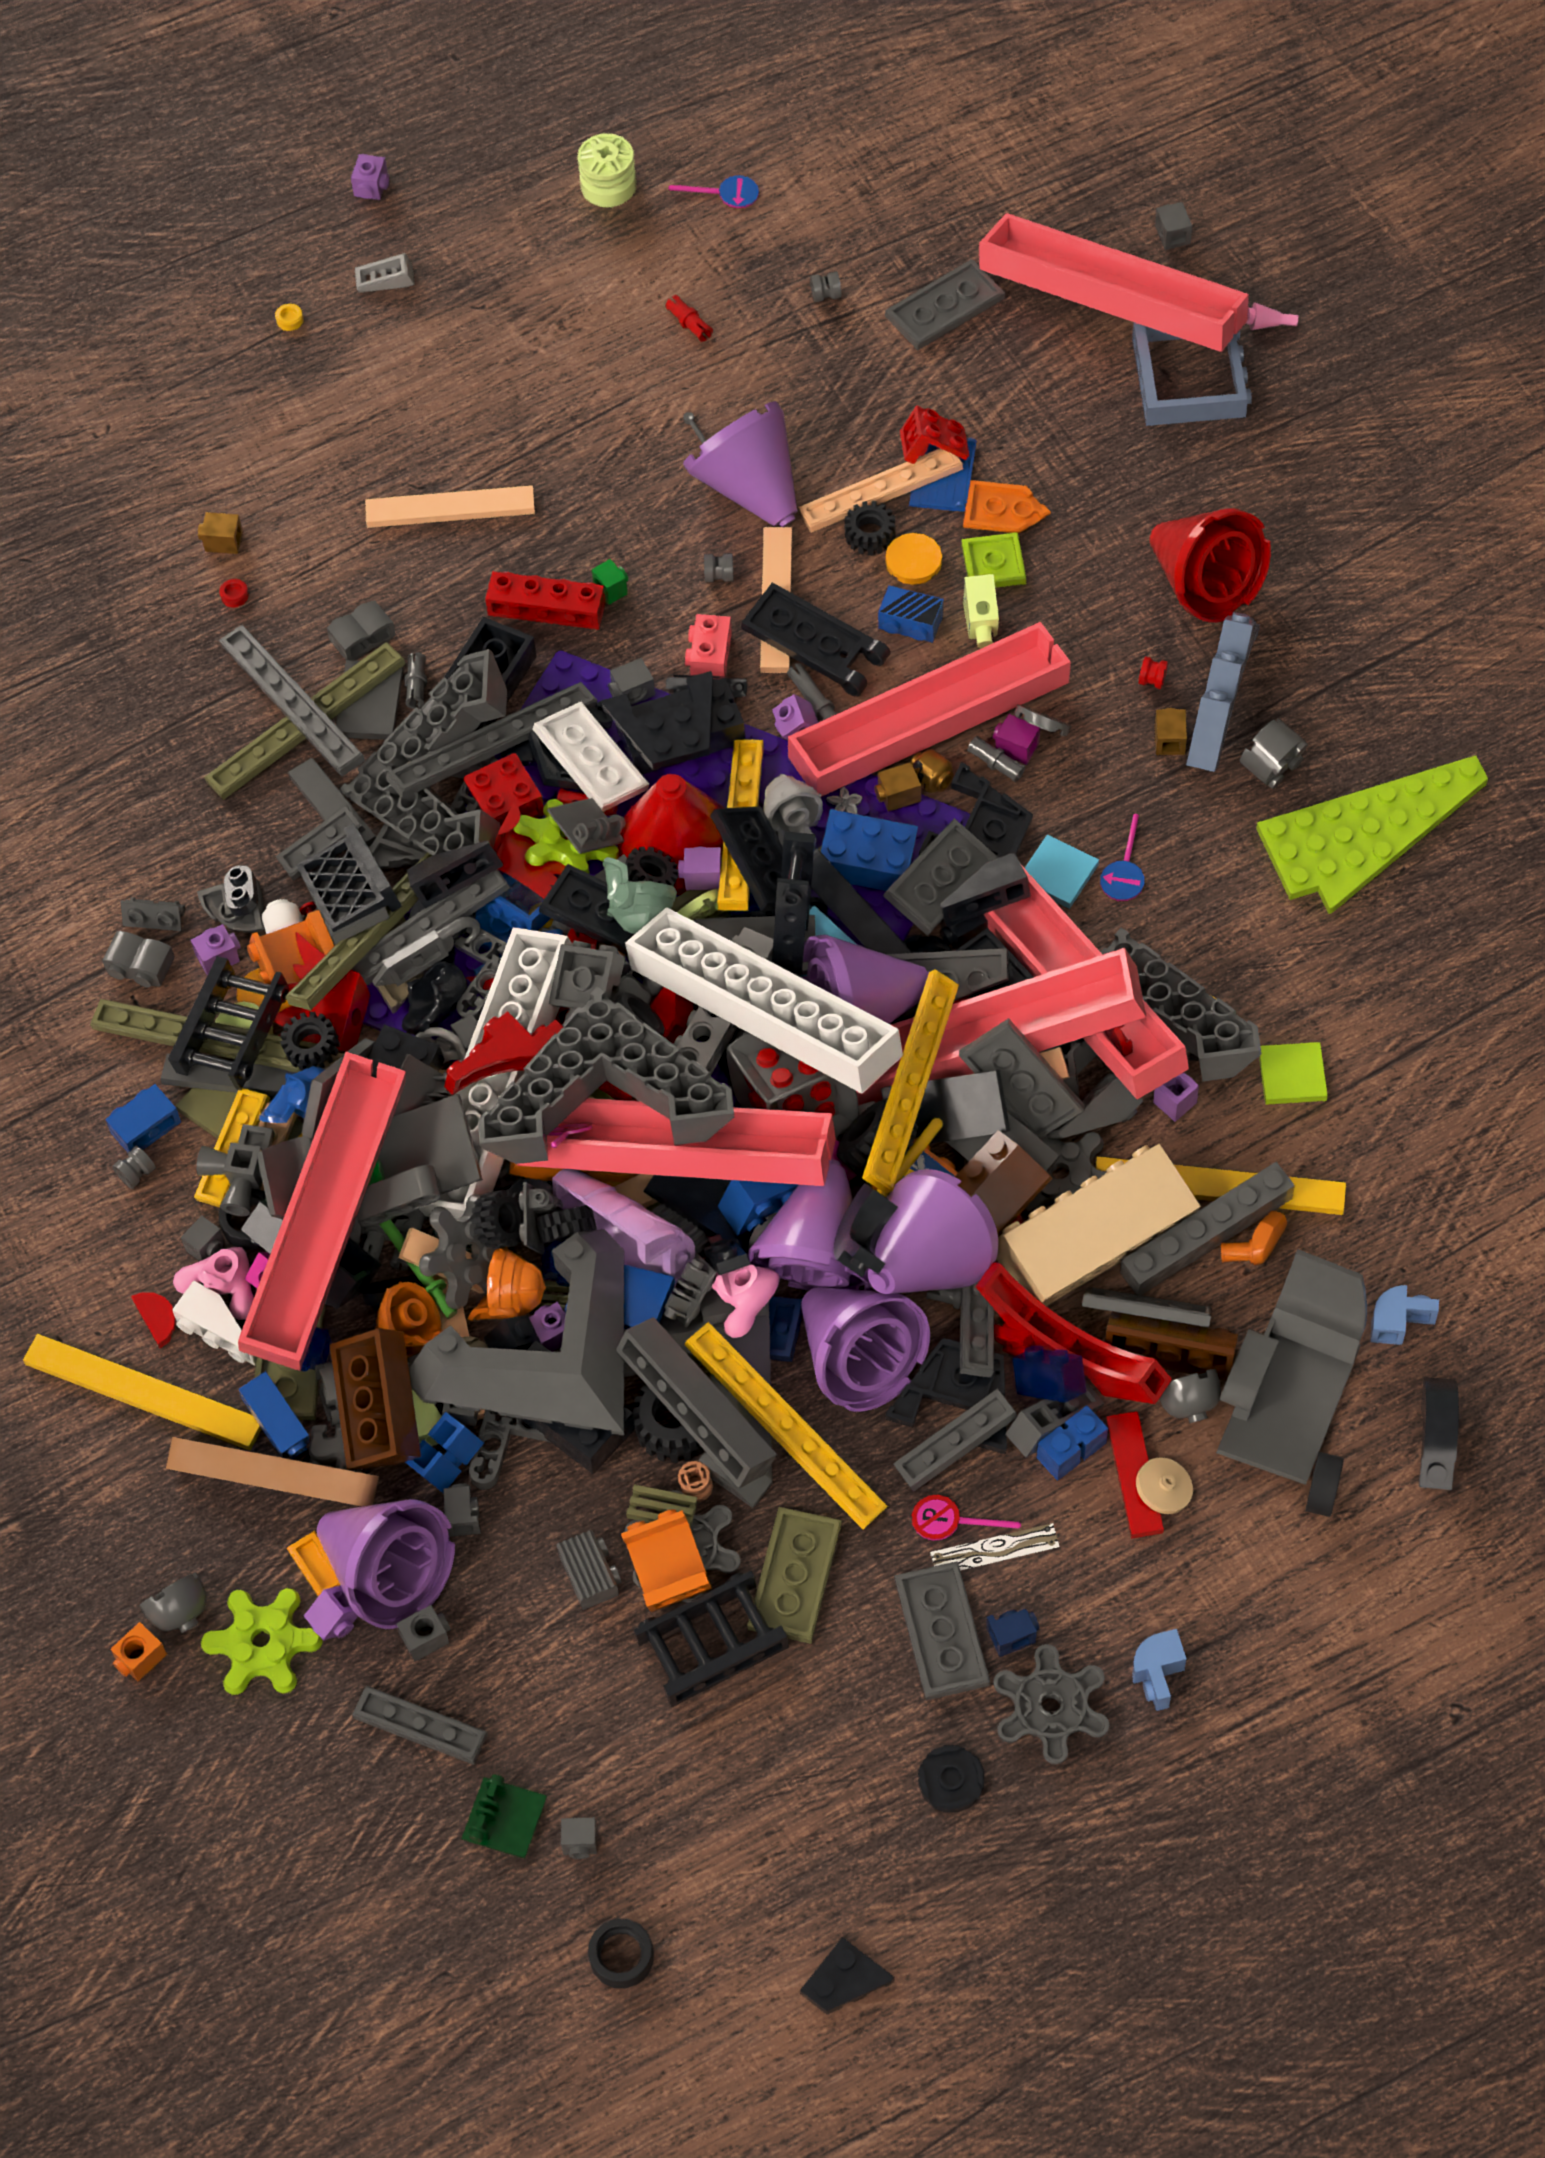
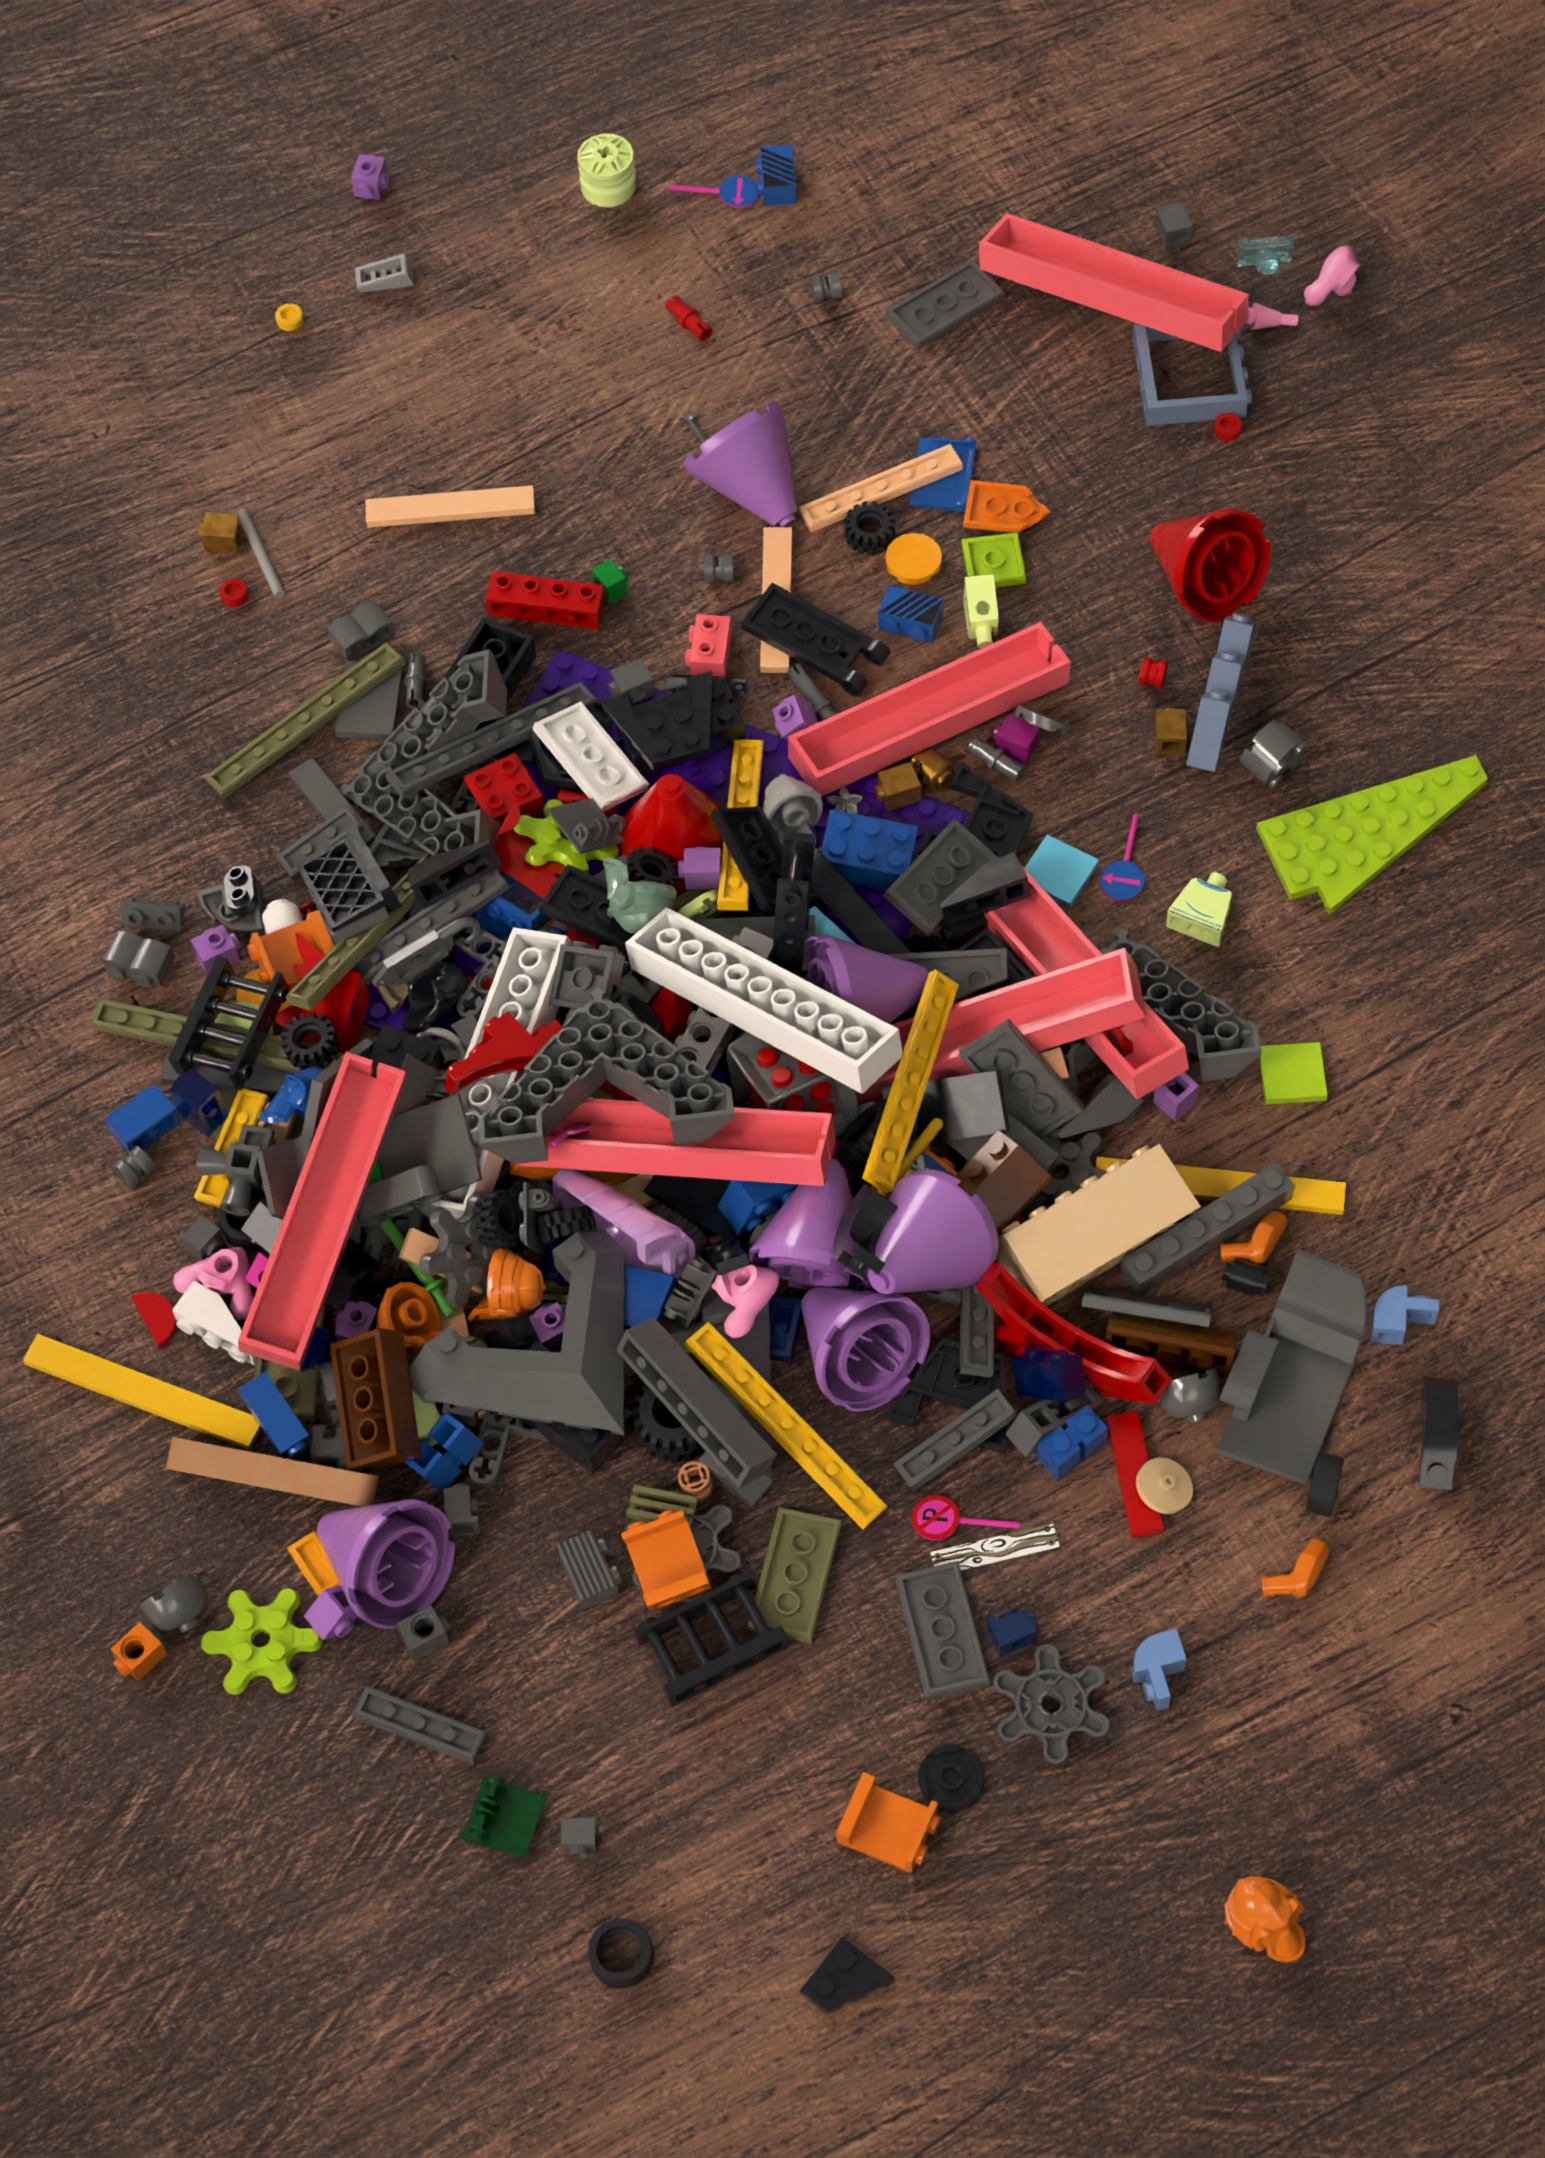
dark grey tile [219,625,366,777] -> none
red bracket [900,405,969,464] -> none
none -> clear blue brick [170,1068,228,1137]
none -> light grey bar [236,508,285,599]
none -> medium lavender brick [335,1301,378,1342]
none -> blue brick [756,145,796,206]
none -> orange panel [836,1772,942,1874]
none -> yellowish green torso [1166,872,1232,947]
none -> red tile [1214,413,1242,441]
none -> black brick [1221,1258,1270,1297]
none -> orange head [1224,1876,1305,1963]
none -> clear light blue tile [1236,236,1294,275]
none -> orange arm [1261,1539,1330,1599]
none -> bright pink head [1304,245,1360,306]

